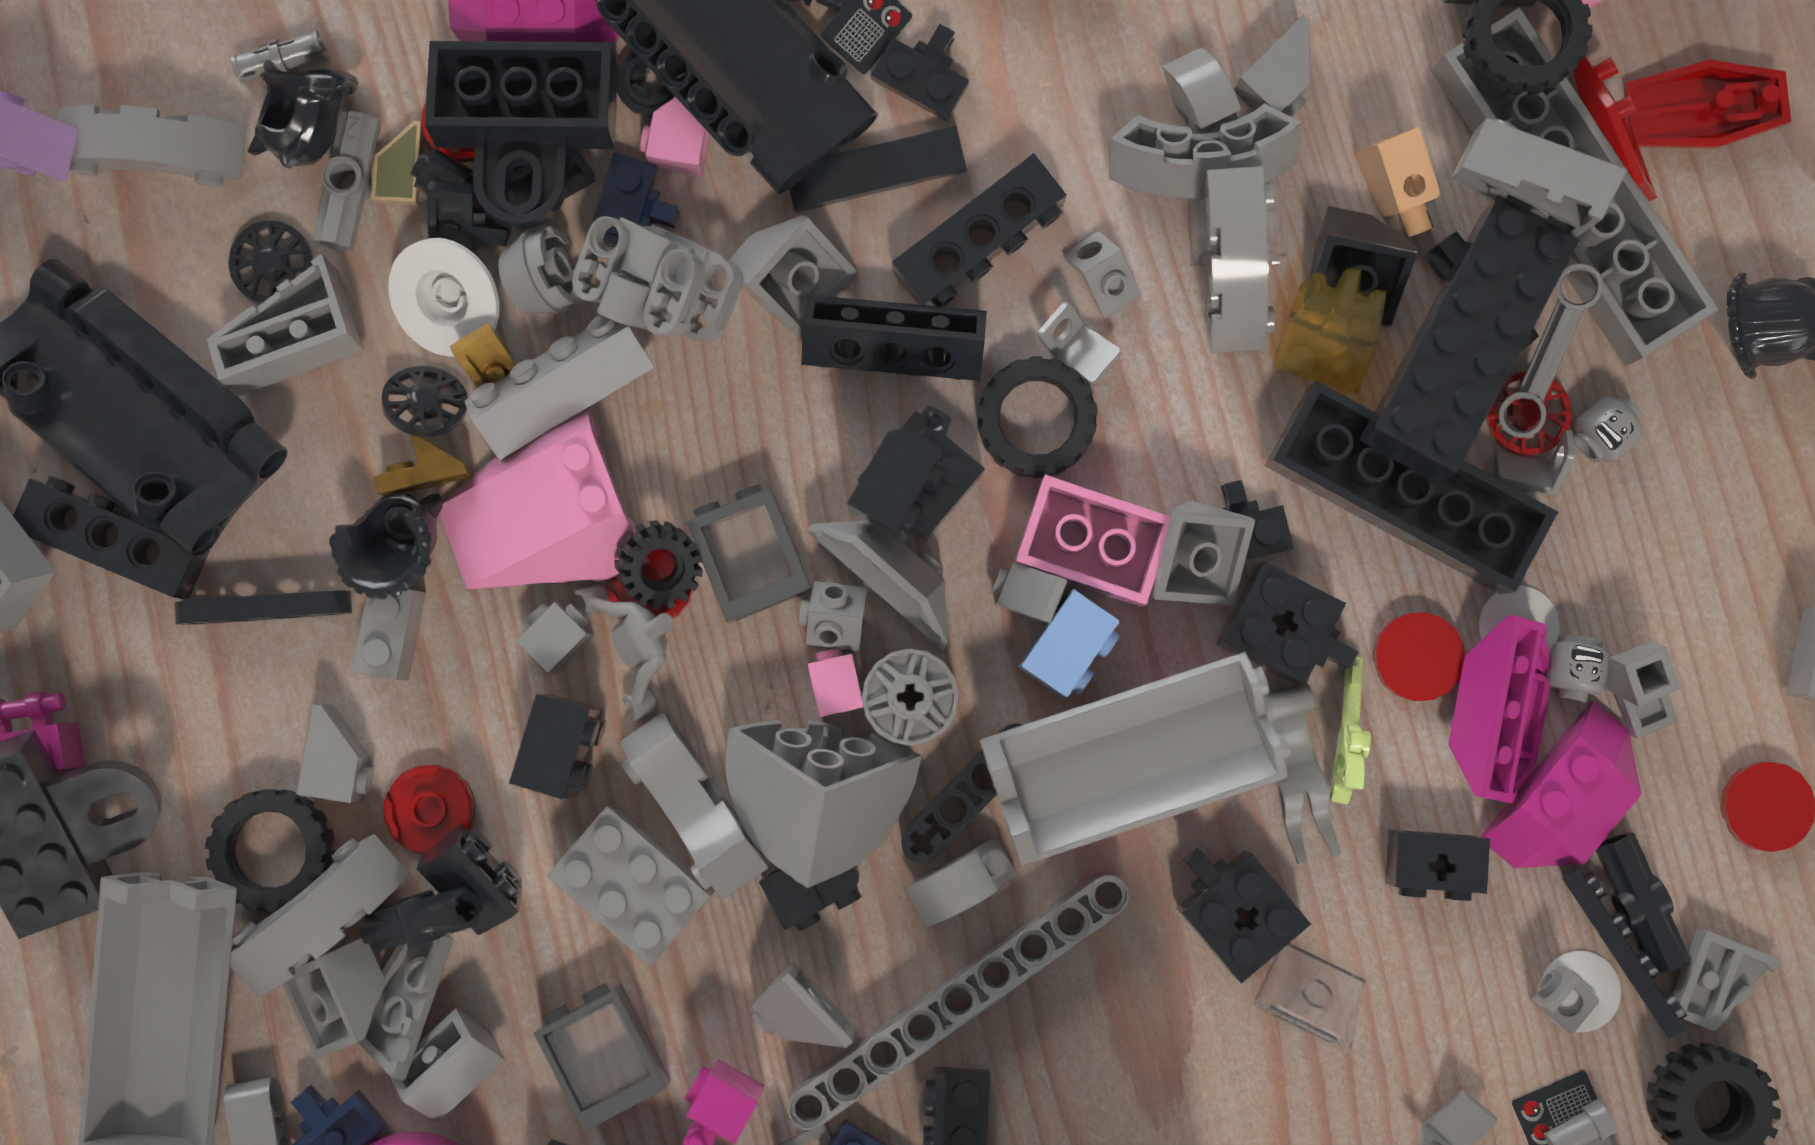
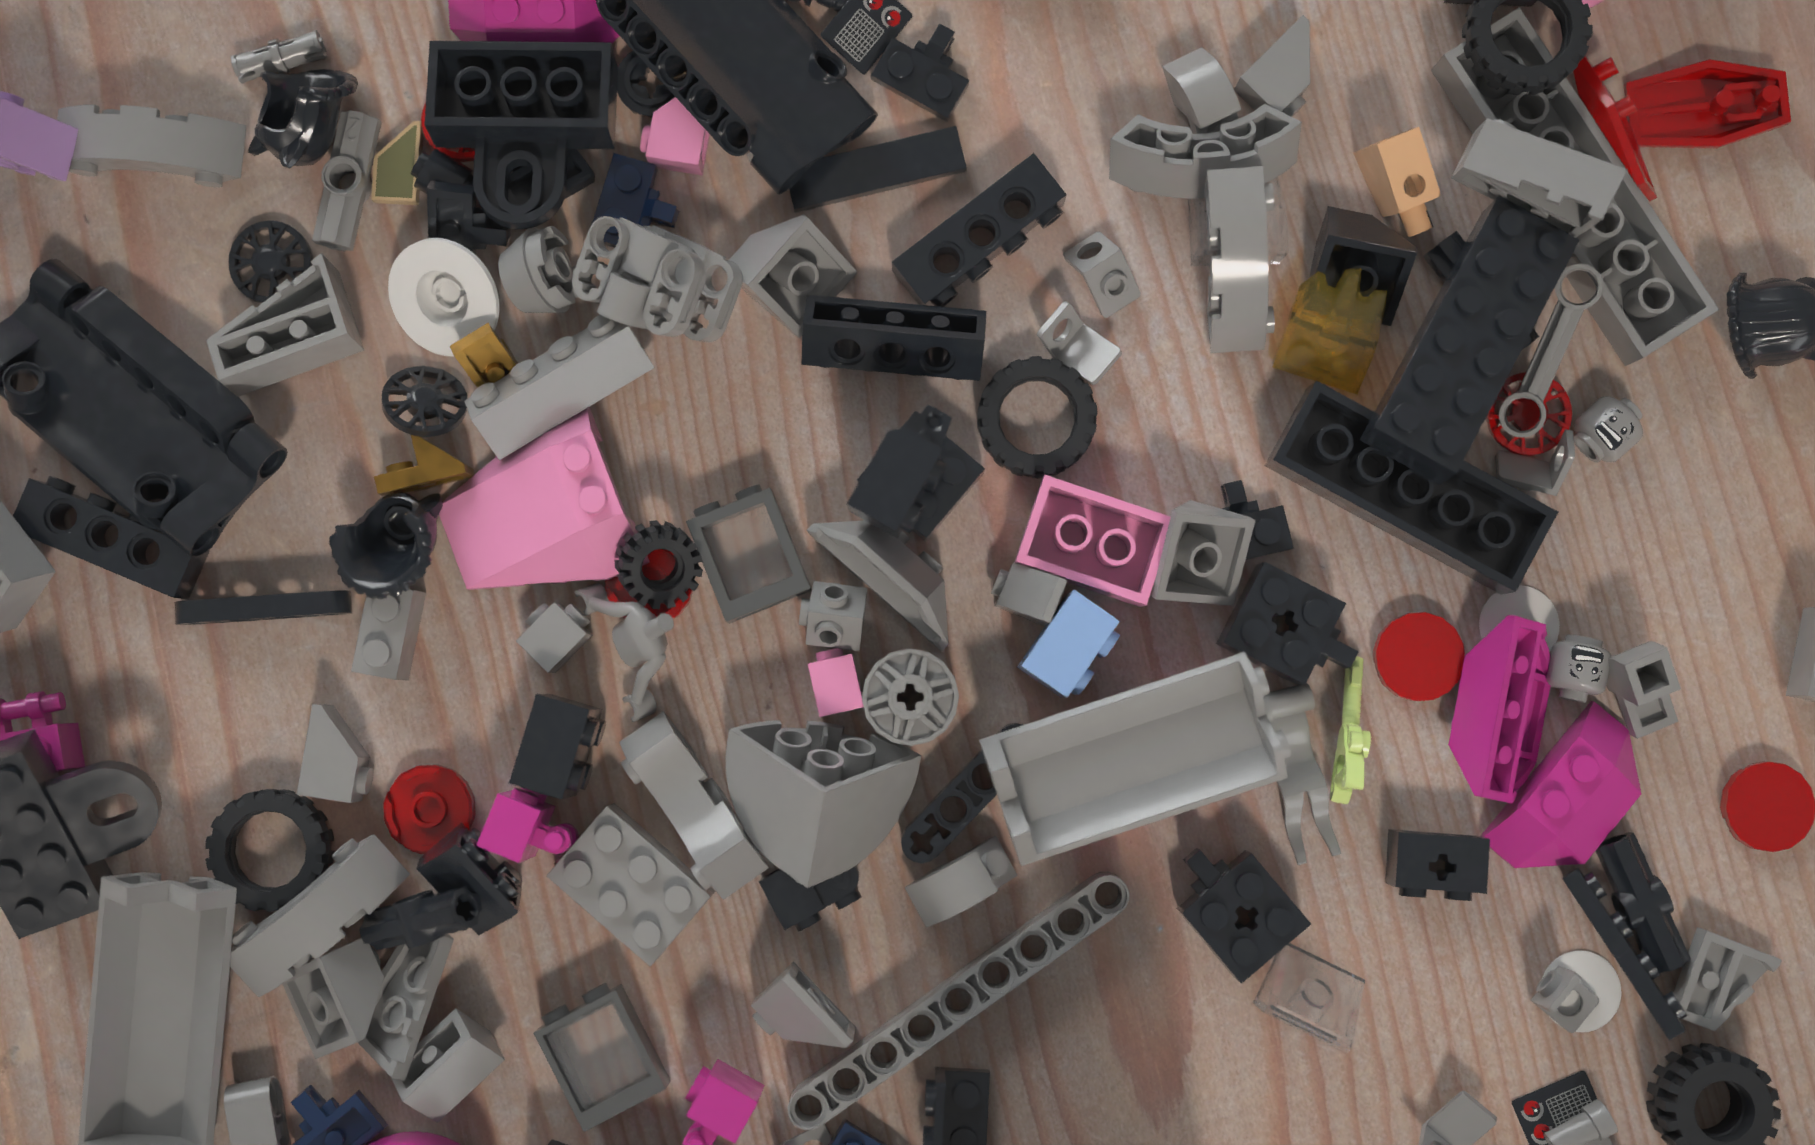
none -> dark pink brick [476,787,579,863]

